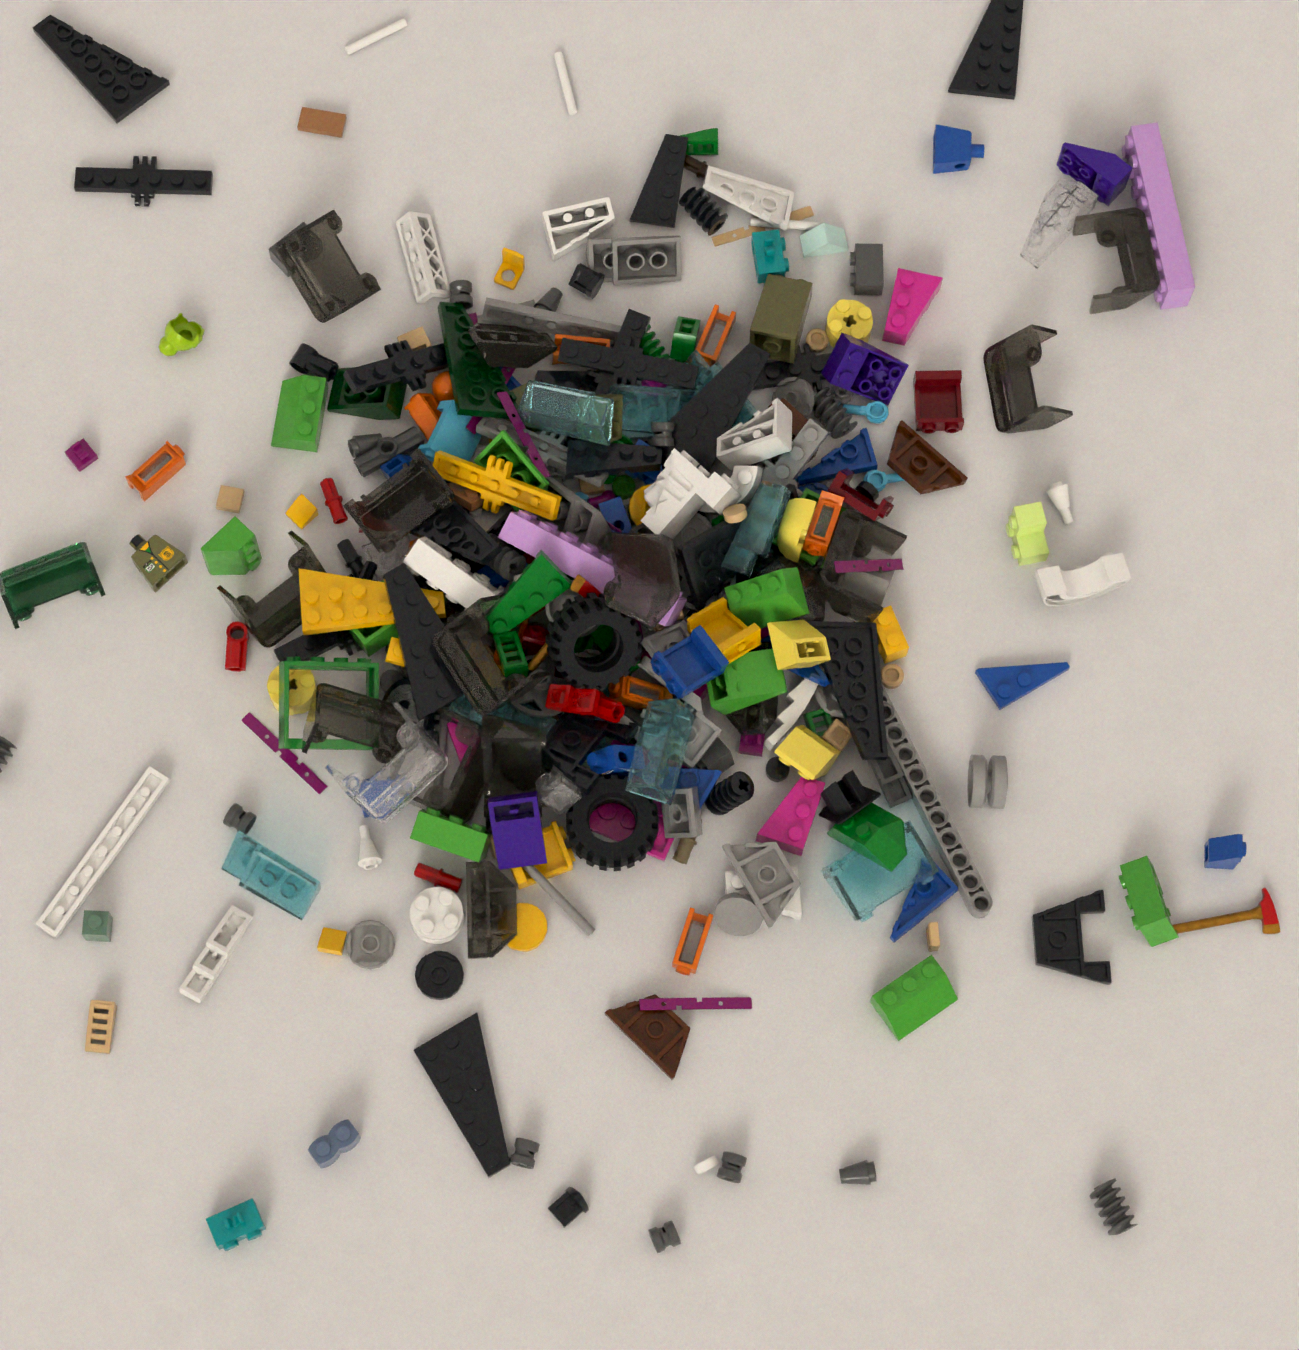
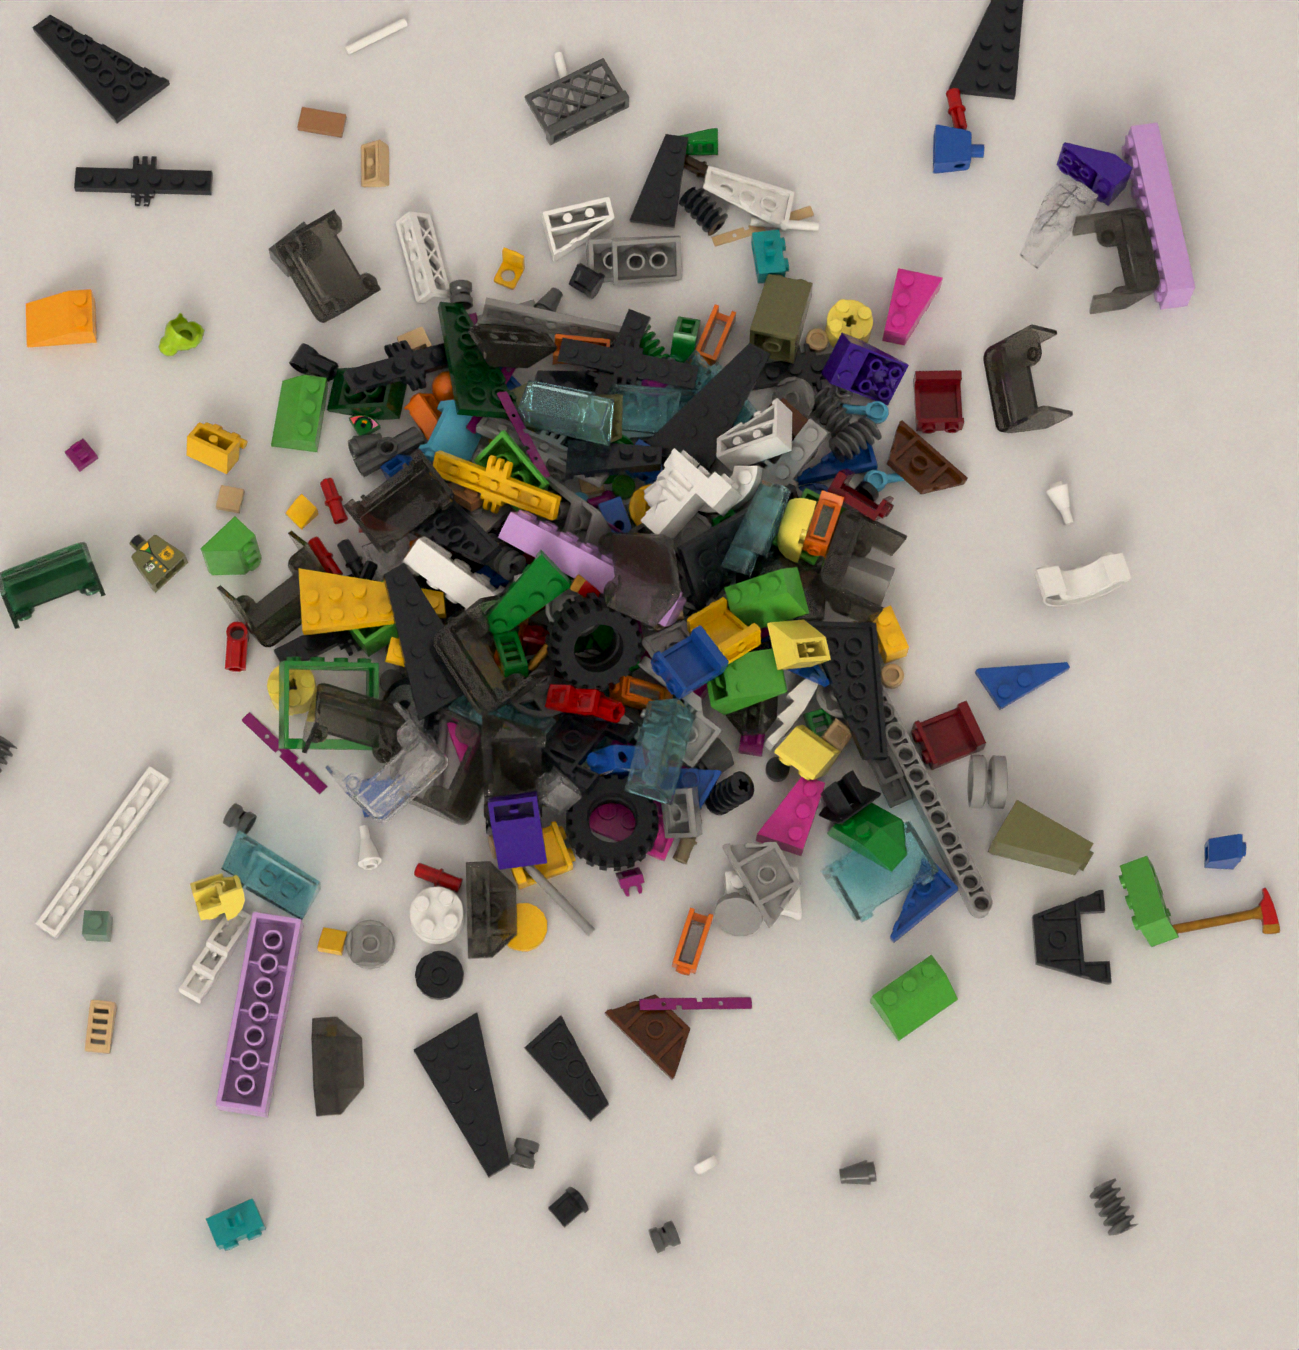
orange window [125,441,186,501] -> none
sand blue brick [308,1120,361,1168] -> none
bright green slope [410,807,491,862] -> none
dark grey wheel [651,422,674,446] -> none
dark grey wheel [717,1151,747,1183] -> none
tan tile [723,504,748,523] -> none
light aqua slope [799,222,848,258] -> none
magenta piece [834,559,904,573] -> none
dark grey brick [850,243,884,295] -> none
tan tile [926,922,940,952] -> none
yellowish green brick [1006,502,1049,566] -> none
none -> light orange slope [26,289,97,348]
none -> yellow brick [186,422,248,474]
none -> light yellow brick [190,873,245,921]
none -> lavender brick [216,912,304,1118]
none -> red axle [307,536,343,575]
none -> clear smoke wedge [311,1017,364,1117]
none -> green tile [349,415,381,436]
none -> tan slope [361,139,389,187]
none -> black wing [524,1015,609,1122]
none -> dark grey fence [525,58,629,146]
none -> magenta tile [616,867,645,897]
none -> dark grey piece [829,417,882,463]
none -> dark red panel [911,700,986,770]
none -> red axle [946,88,967,130]
none -> olive slope [988,800,1094,875]

